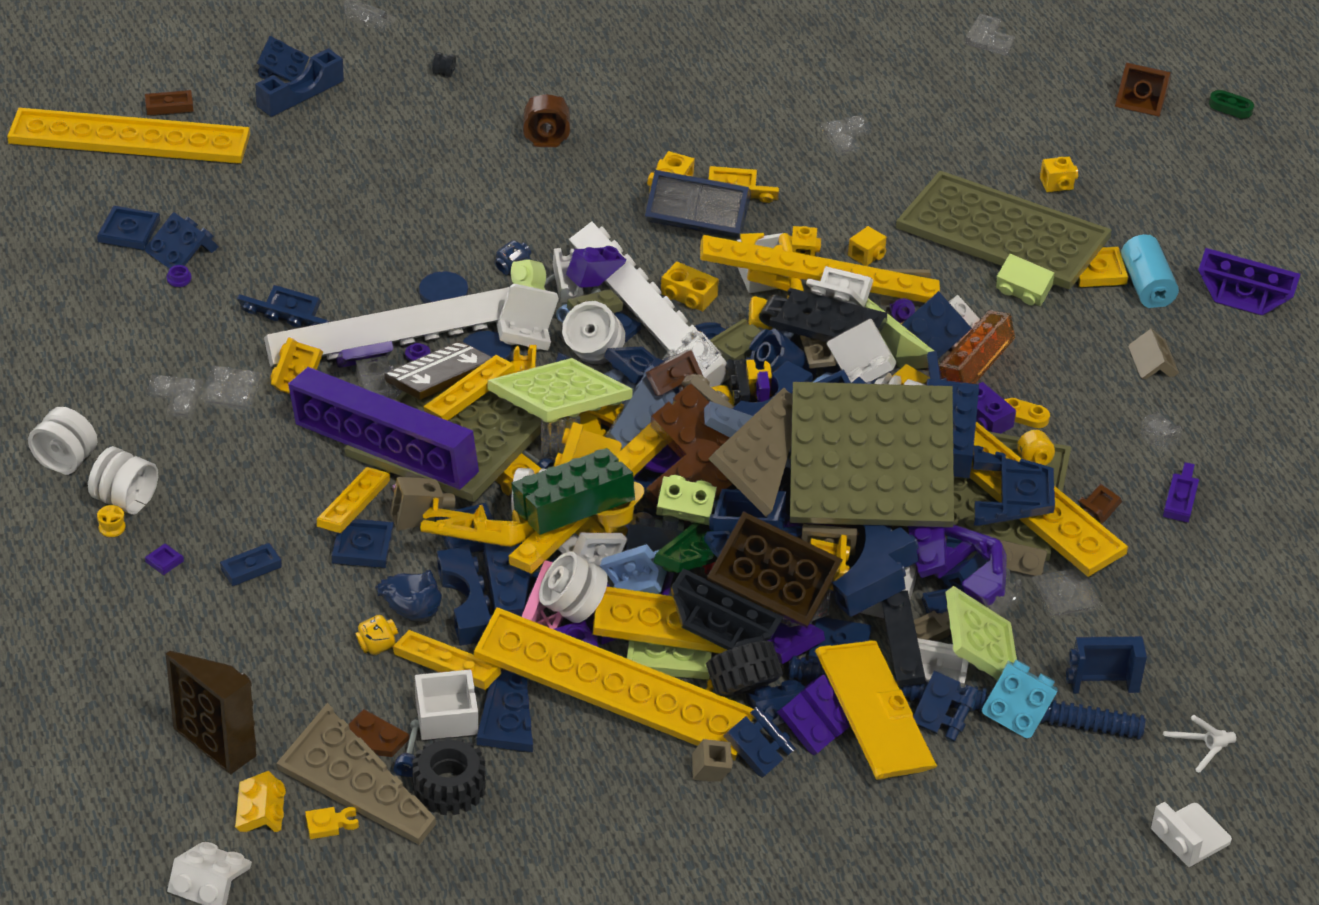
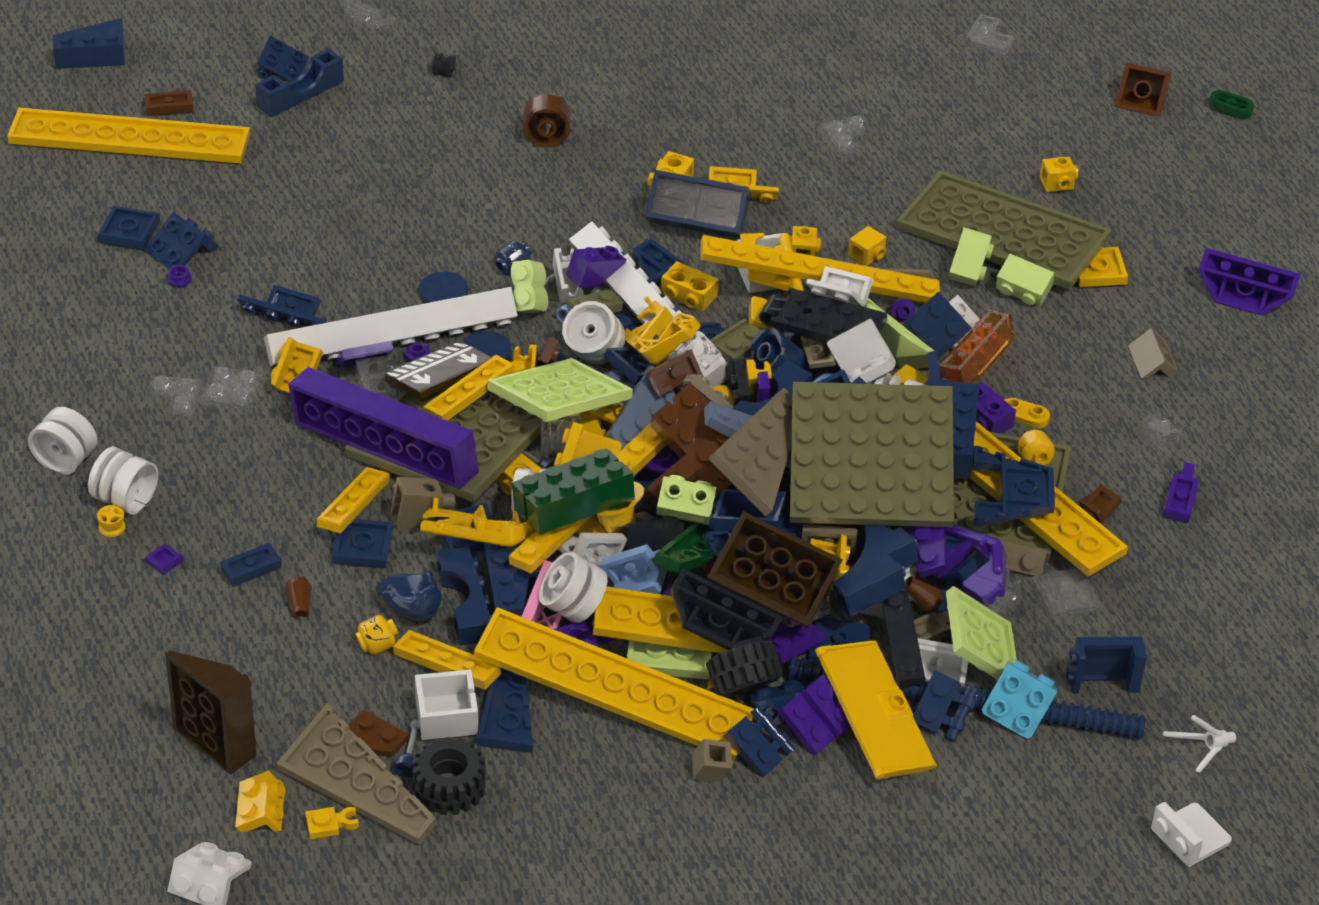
white bracket [497,284,559,351] -> none
medium azure piece [1121,234,1179,308] -> none
none -> dark blue wedge [53,18,125,69]
none -> reddish brown cone [284,577,312,618]
none -> reddish brown plate [536,336,560,366]
none -> yellow piece [625,296,700,365]
none -> dark blue wing [633,239,684,285]
none -> reddish brown cone [904,576,943,613]
none -> yellowish green brick [948,227,994,286]

